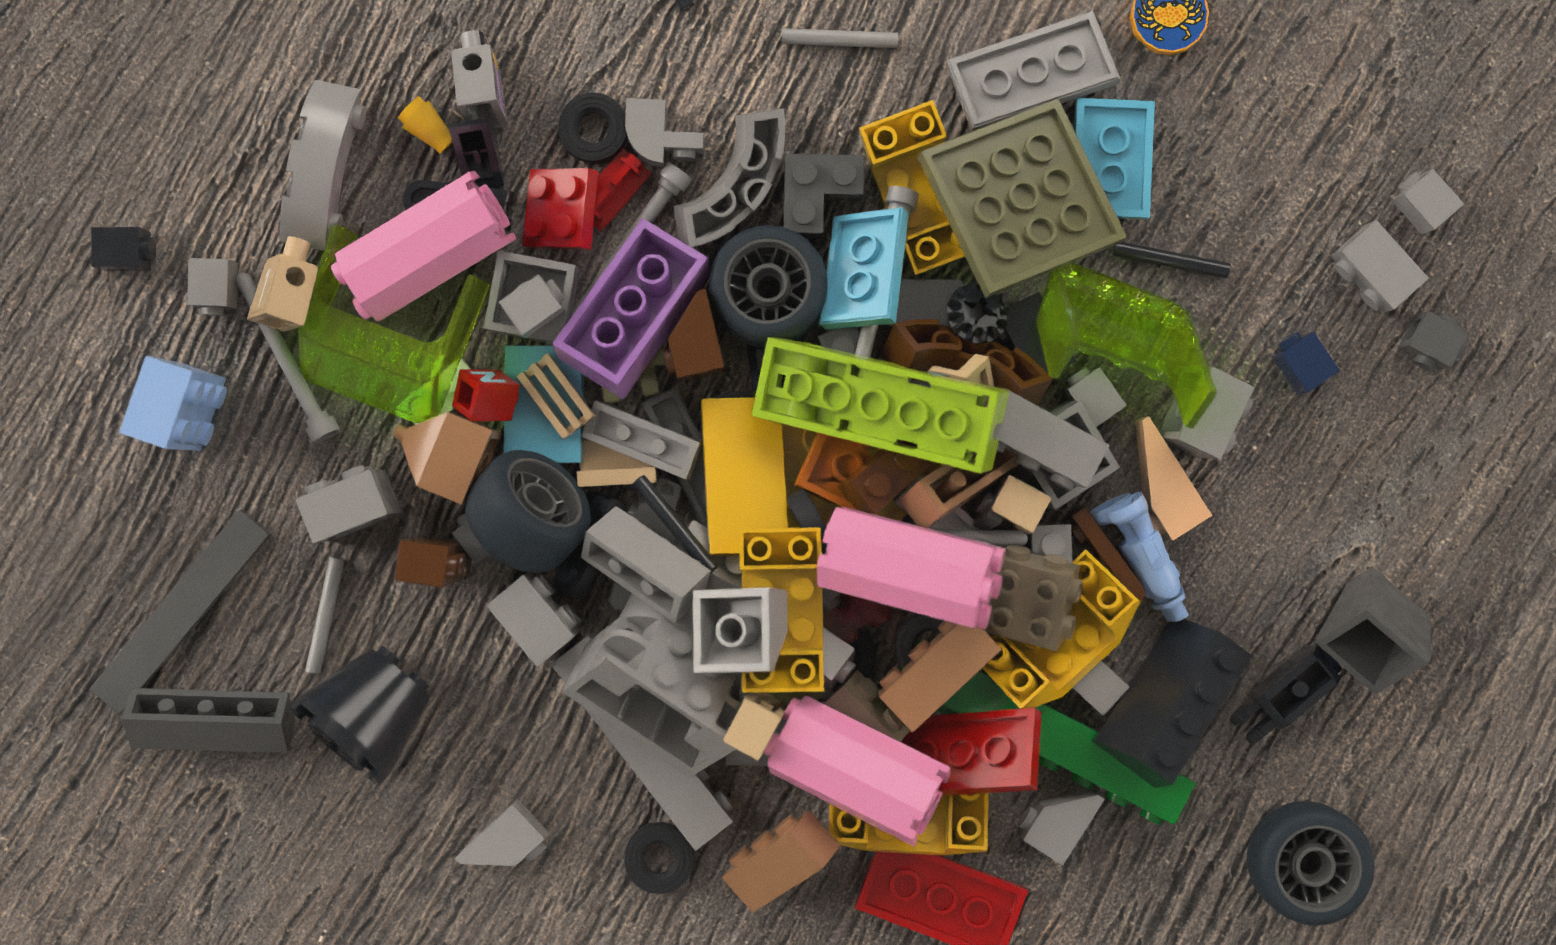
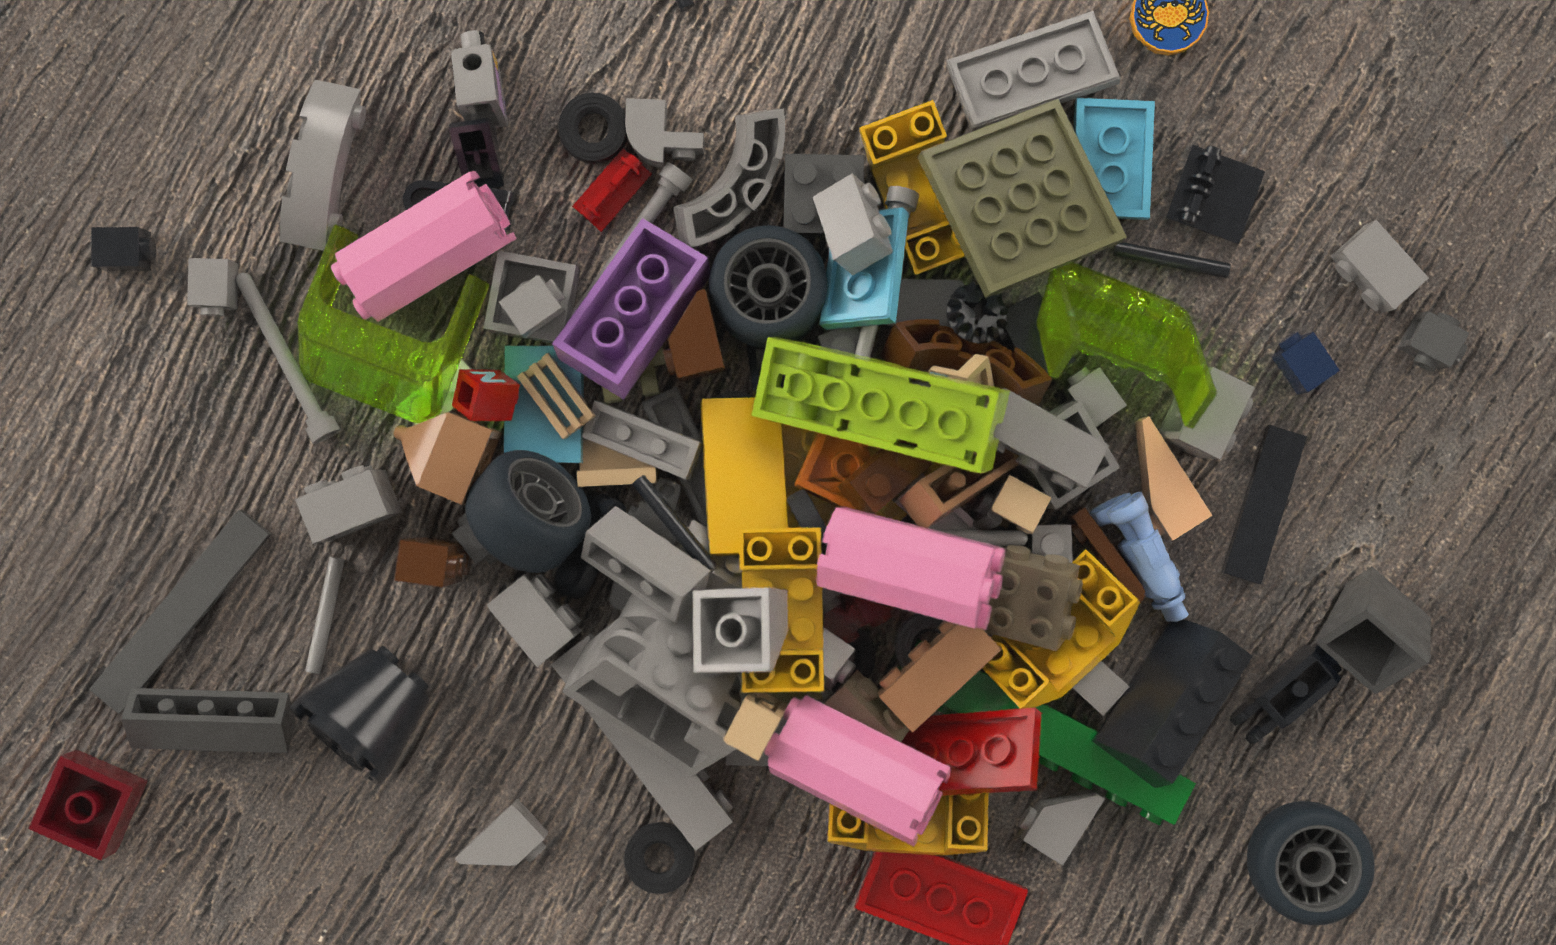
light blue brick [119,355,227,451] -> none
tan torso [247,236,318,332] -> none
yellow cone [398,96,452,154] -> none
red plate [522,168,599,249] -> none
medium nougat brick [722,810,840,913] -> none
light grey bar [782,28,898,48] -> none
light grey brick [1392,169,1464,235] -> none
none -> dark red brick [28,750,148,860]
none -> light grey brick [813,173,893,275]
none -> black hinge [1166,145,1265,244]
none -> black tile [1221,425,1307,584]

